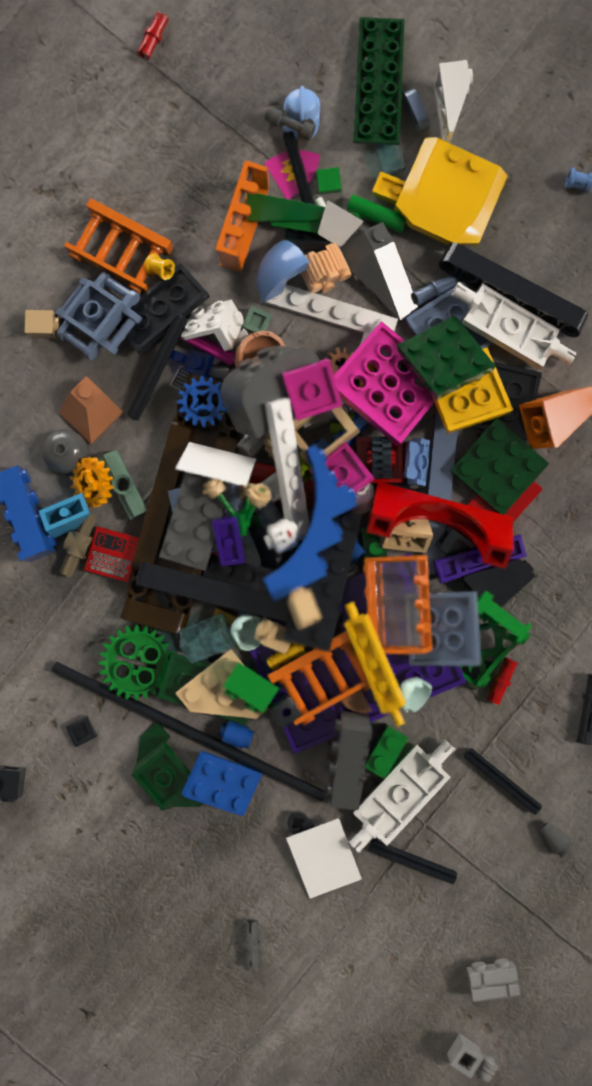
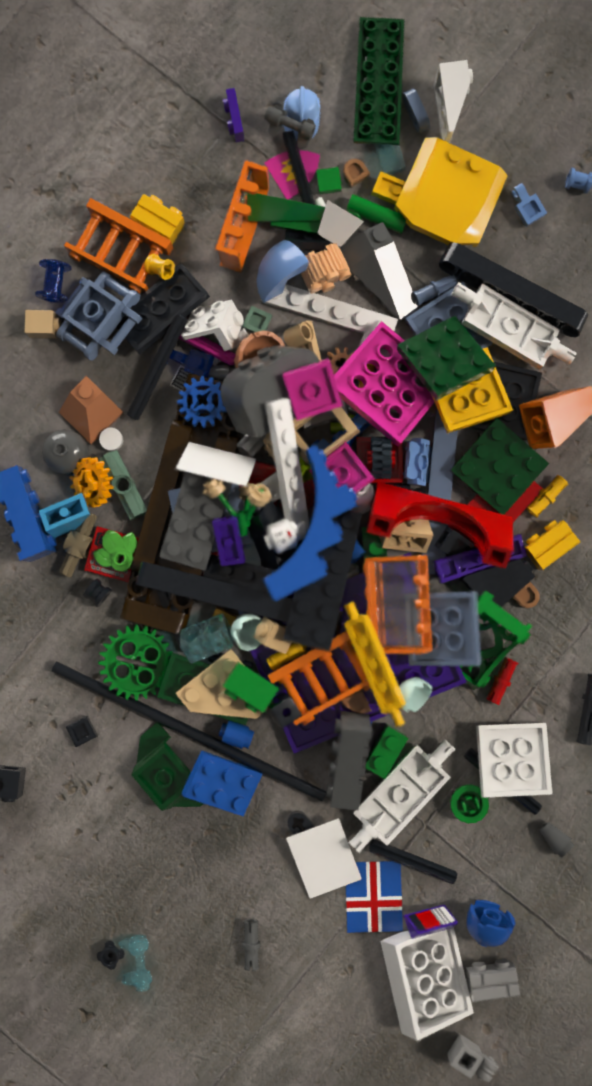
red pin [137,12,169,60] -> none
tan brick [287,587,322,630] -> none
none -> clear blue hose [35,259,72,303]
none -> black wheel [83,578,112,607]
none -> bright green plate [93,530,138,572]
none -> black plate [97,941,125,970]
none -> white tile [99,428,123,451]
none -> clear light blue piece [118,935,152,992]
none -> yellow brick [130,194,185,245]
none -> dark purple plate [223,88,245,143]
none -> tan plate [284,320,322,361]
none -> medium nougat tile [343,159,370,188]
none -> sticker [346,861,403,933]
none -> white slope [380,927,474,1041]
none -> slope [403,904,458,939]
none -> green piece [450,784,489,824]
none -> blue cylinder [466,900,515,947]
none -> white plate [476,723,552,797]
none -> medium blue plate [511,183,547,227]
none -> medium nougat tile [512,582,540,608]
none -> yellow brick [525,520,580,570]
none -> yellow pin [526,475,569,518]

